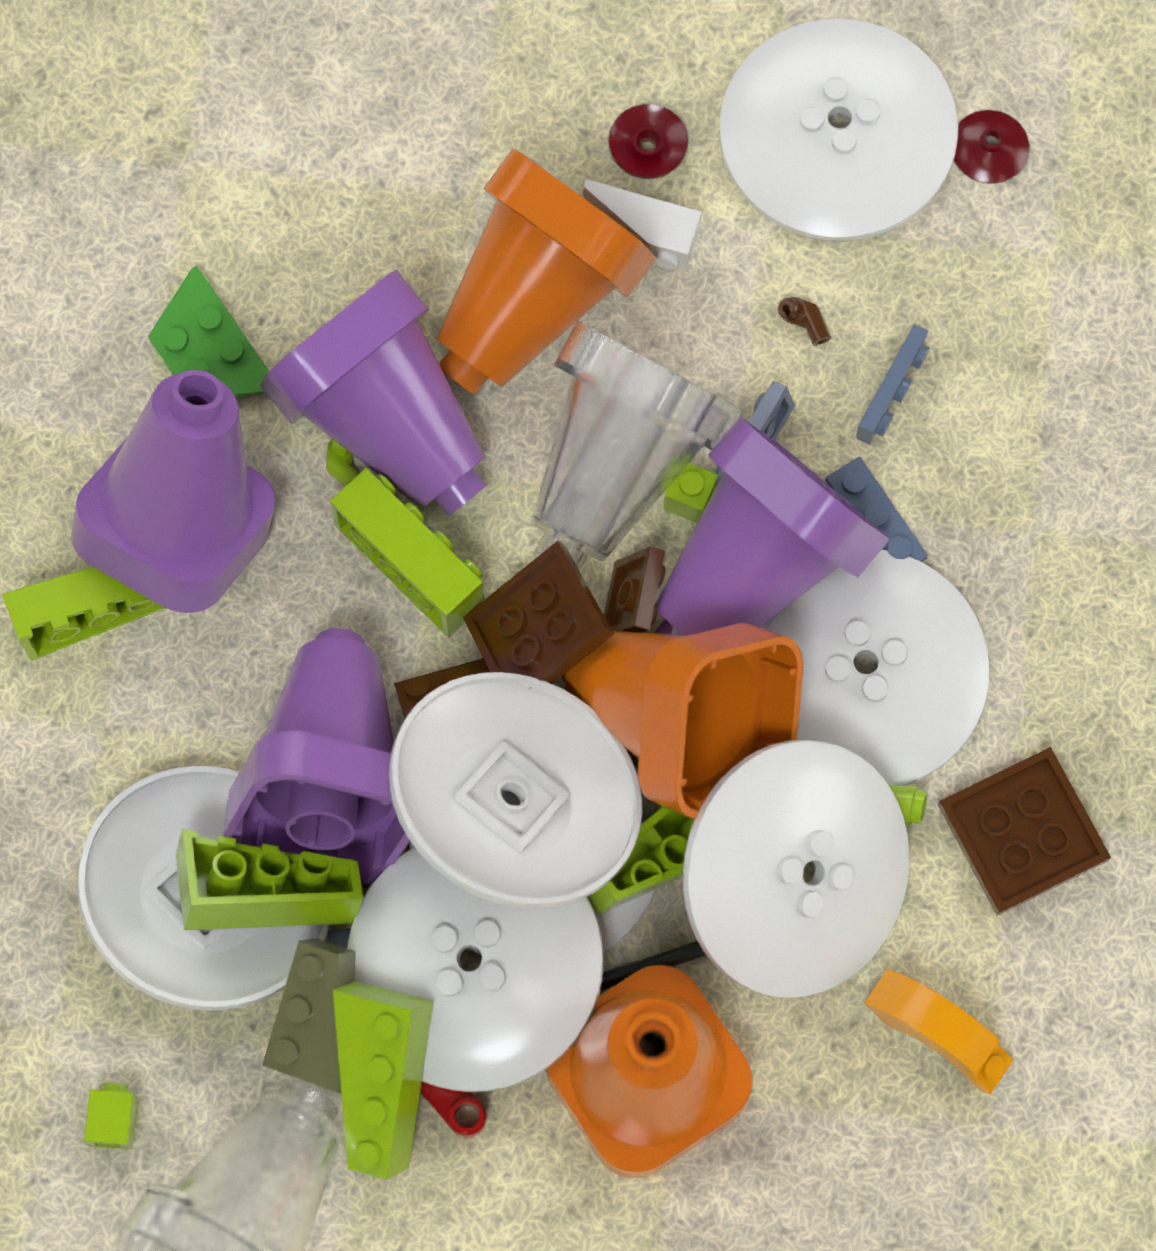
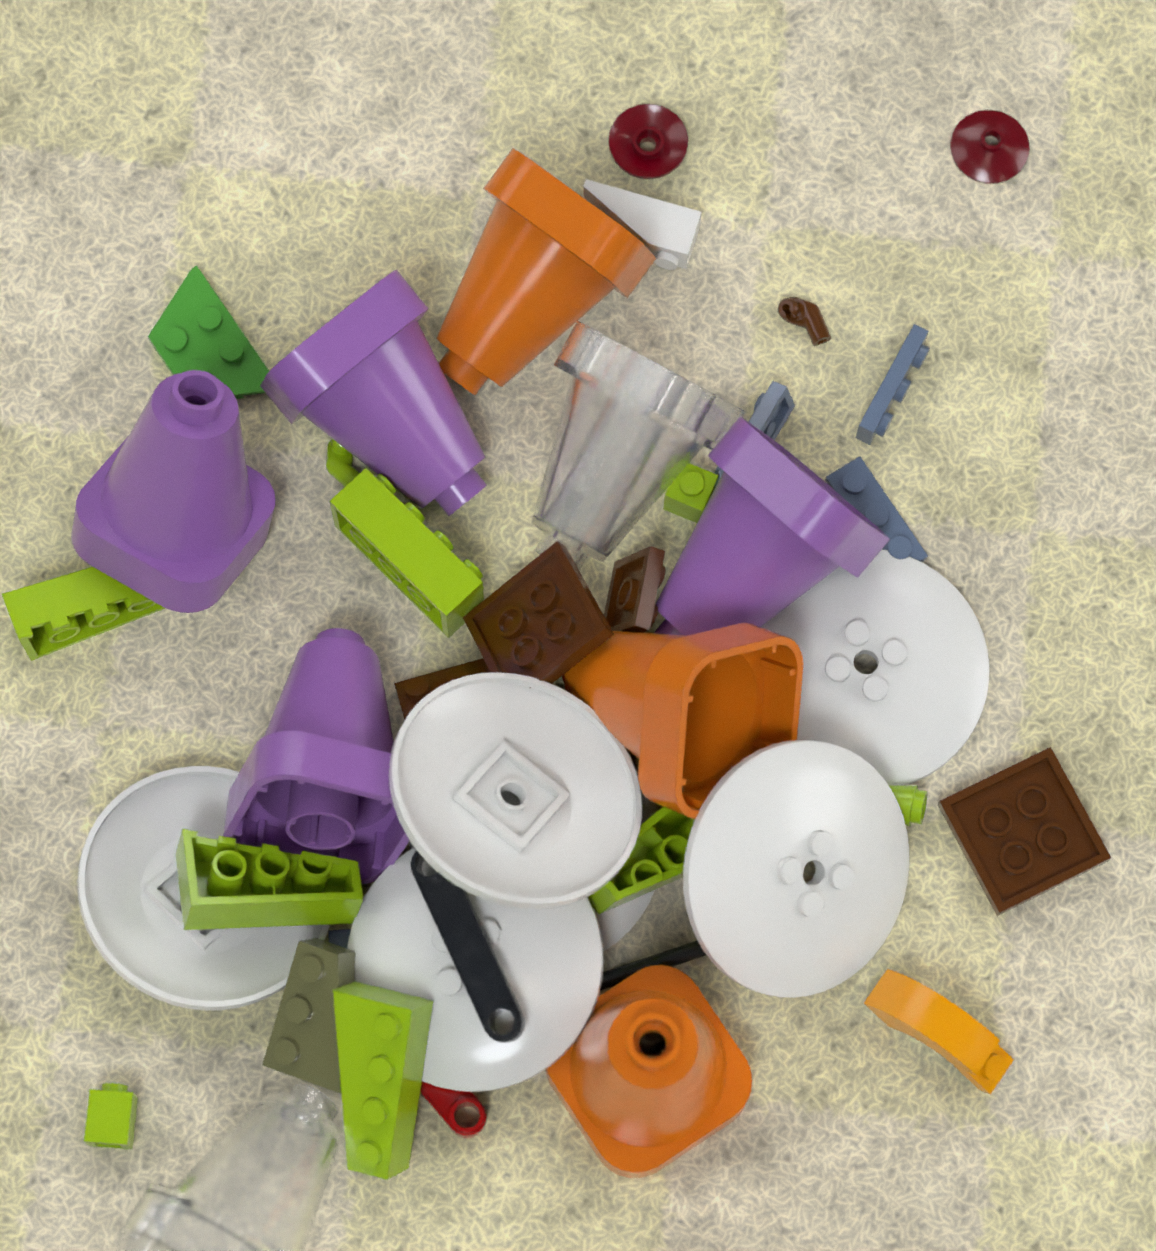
white dish [719,18,958,241] -> none
none -> black piece [410,851,525,1043]

